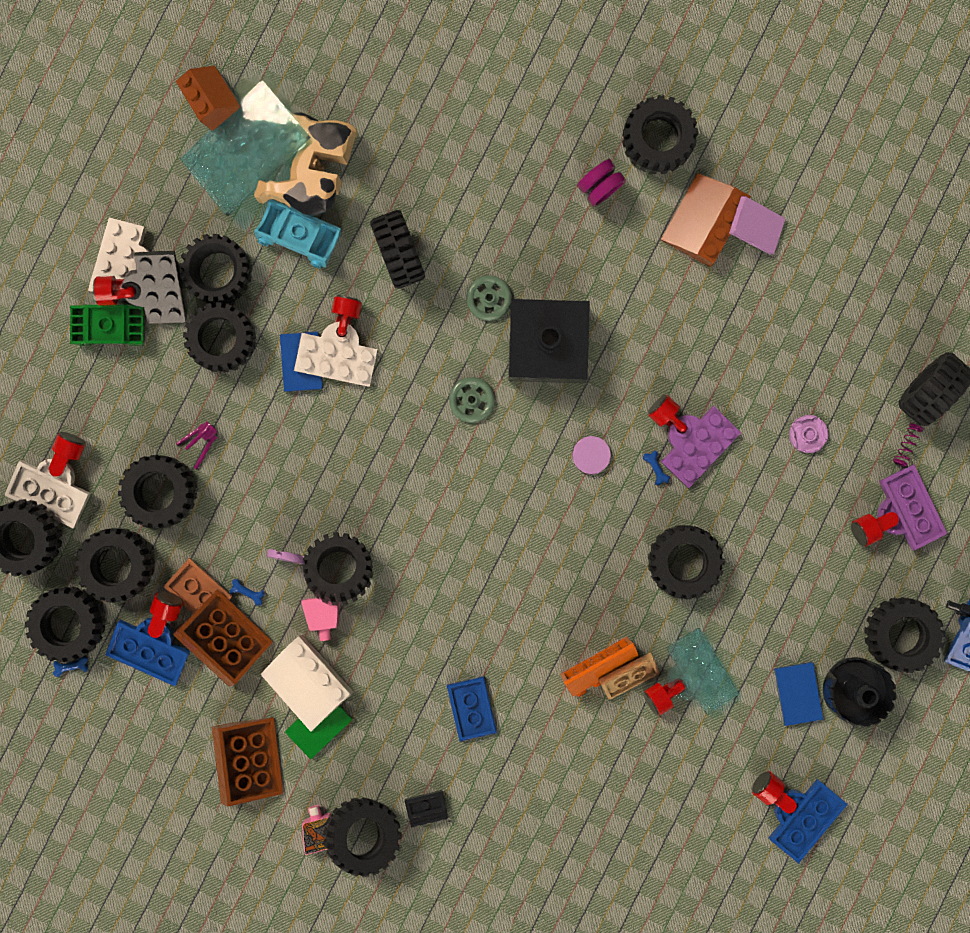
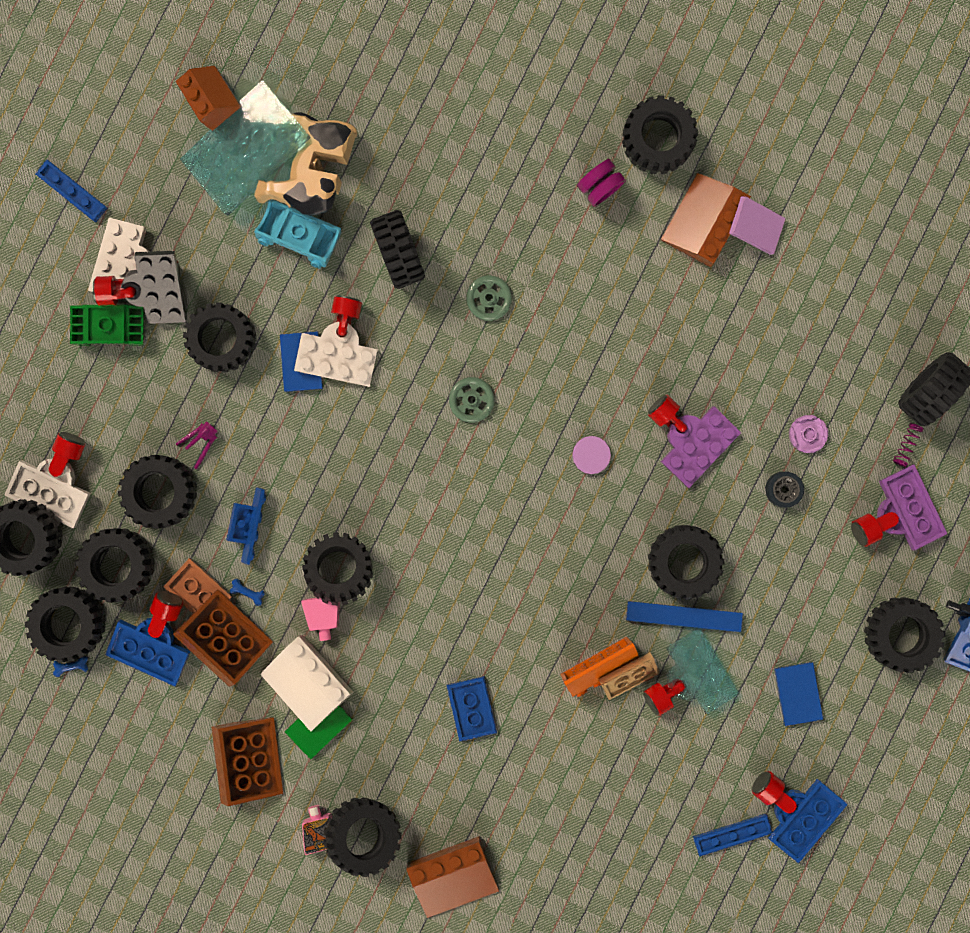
black tyre [179,234,252,305] -> none
lavender tile [266,549,305,564] -> none
black plate [404,790,448,828] -> none
black brick [508,299,590,383] -> none
blue piece [643,451,670,485] -> none
black piece [823,657,897,727] -> none
none -> blue tile [35,160,108,222]
none -> blue bracket [226,487,266,565]
none -> dark orange slope [406,836,499,918]
none -> blue tile [626,601,743,632]
none -> blue tile [693,813,772,857]
none -> wheel [765,471,804,508]

